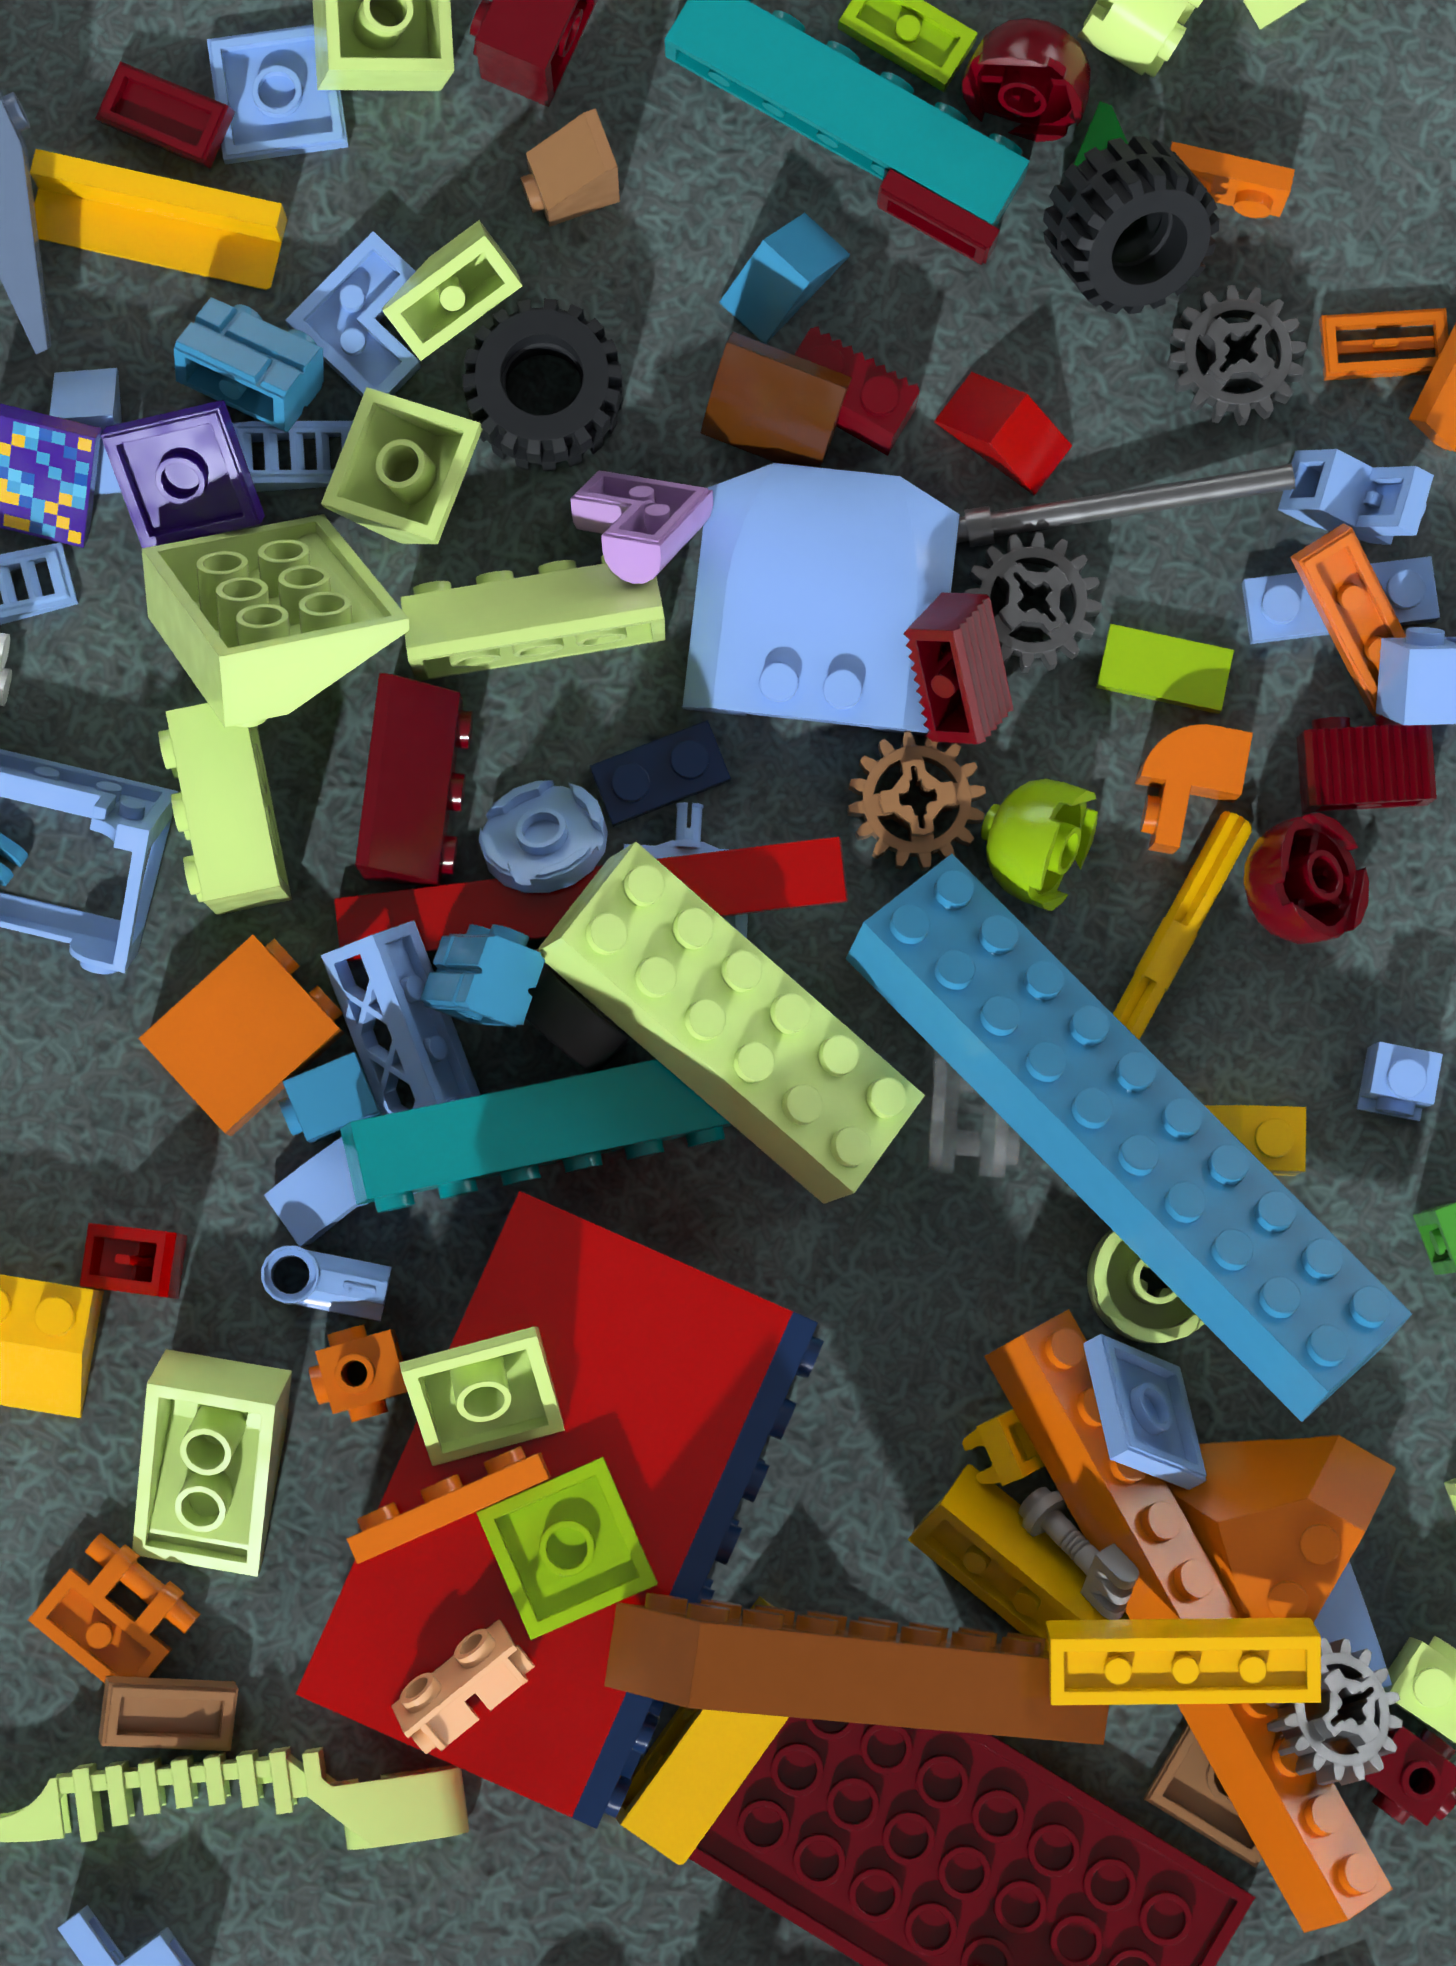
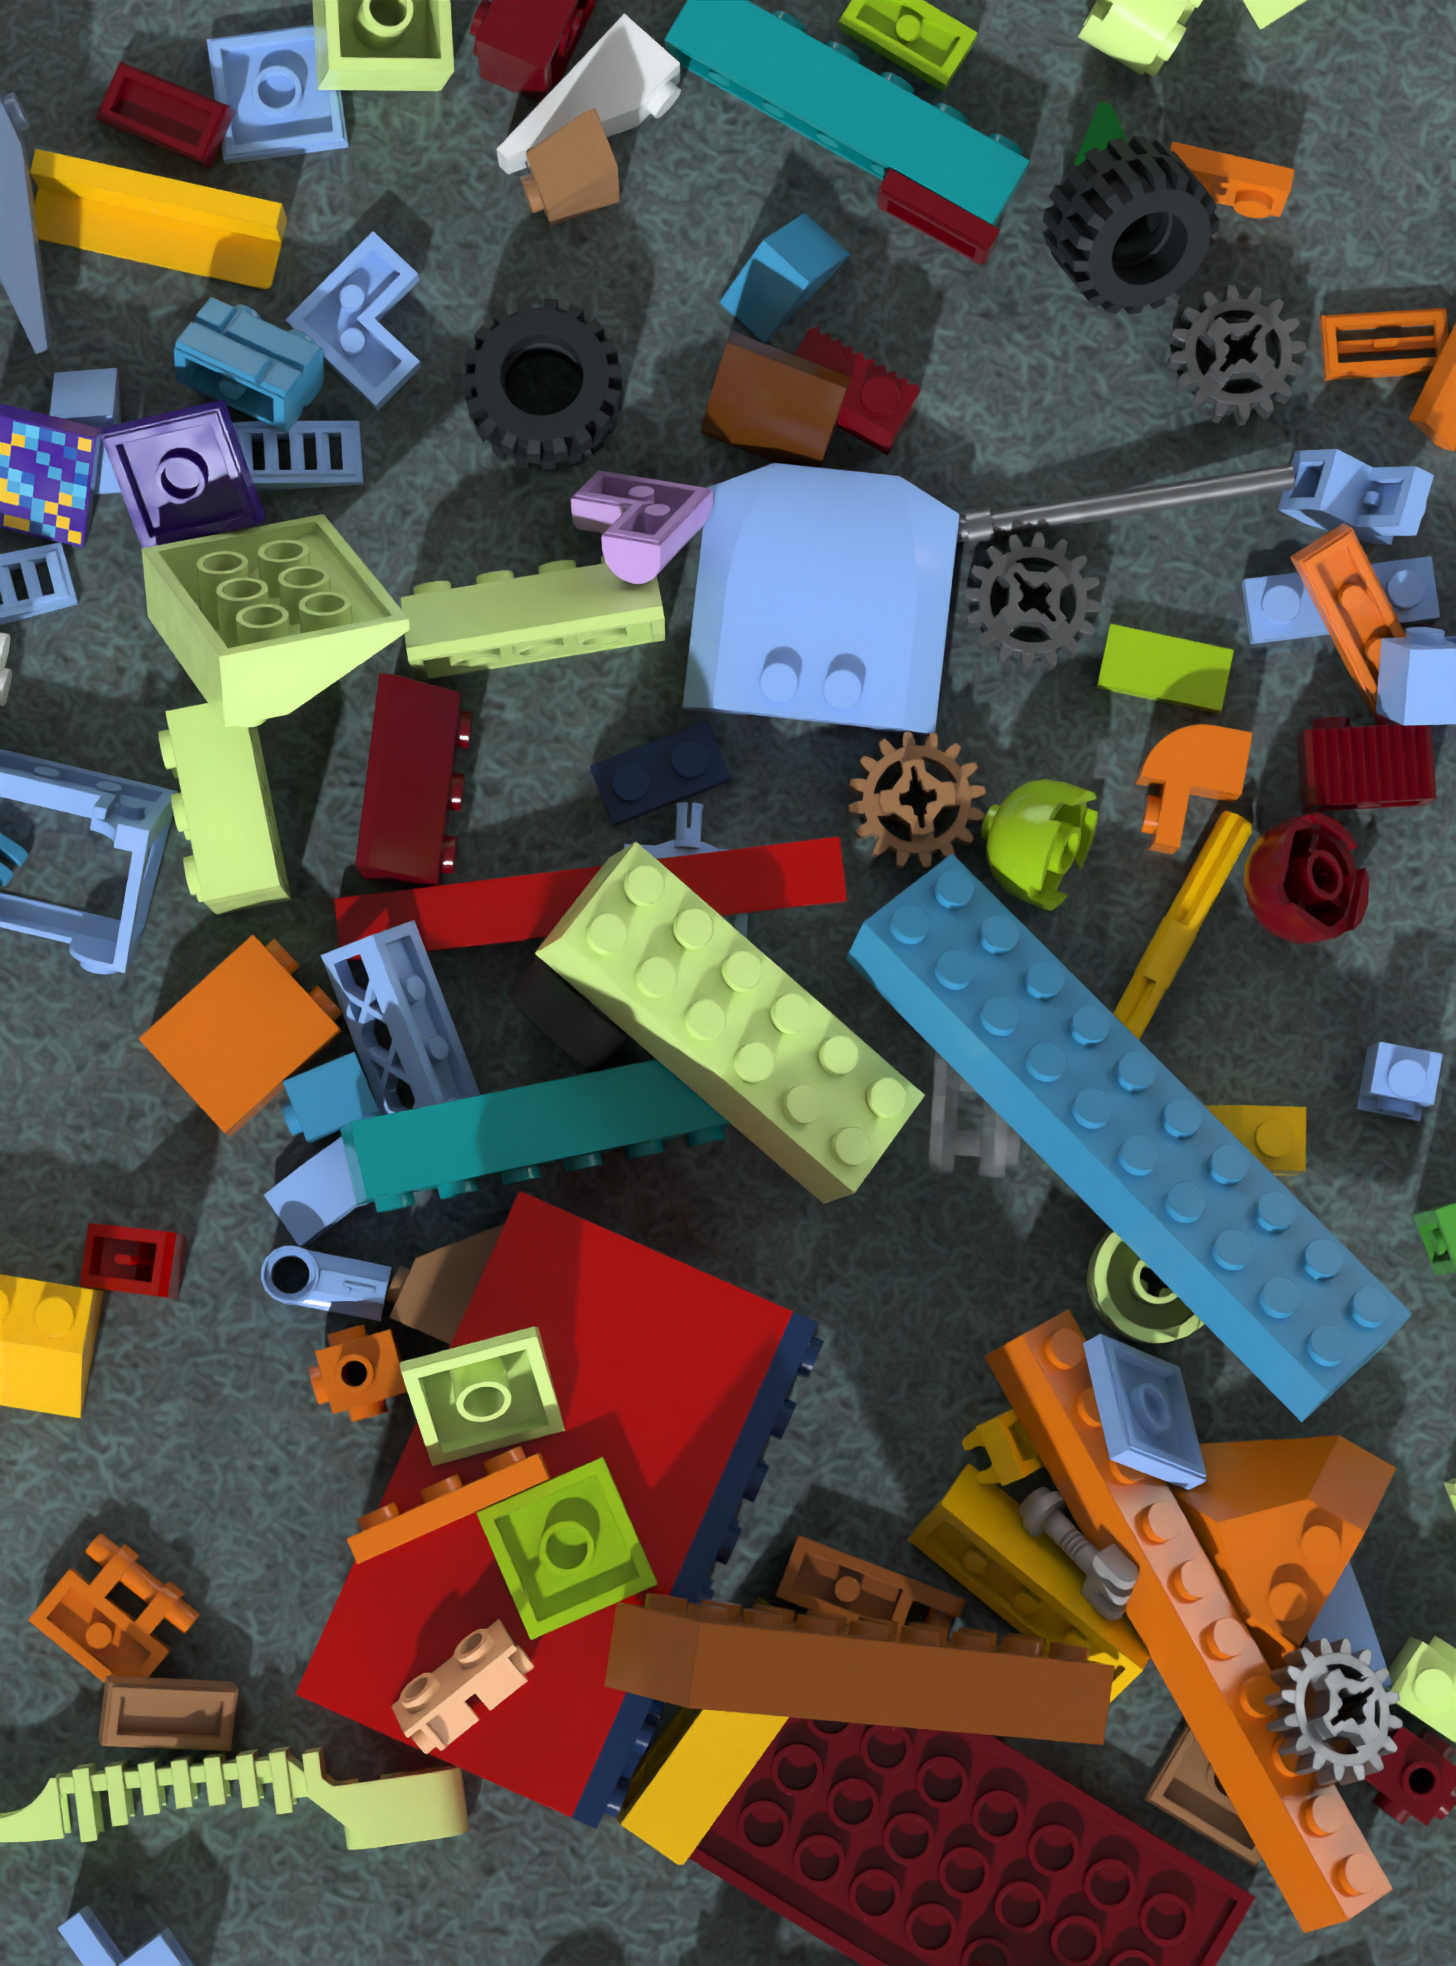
yellowish green slope [132,1349,292,1577] -> none
yellowish green slope [321,387,482,544] -> none
yellowish green slope [382,220,523,361] -> none
dark azure brick [420,924,545,1027] -> none
light blue tile [479,780,608,893] -> none
dark red brick [903,592,1014,744] -> none
red slope [934,372,1072,496] -> none
dark red cylinder [962,18,1091,142] -> none
yellow panel [1046,1618,1321,1705] -> none
none -> medium nougat slope [385,1225,504,1345]
none -> white slope [496,13,681,174]
none -> dark orange plate [775,1535,966,1633]

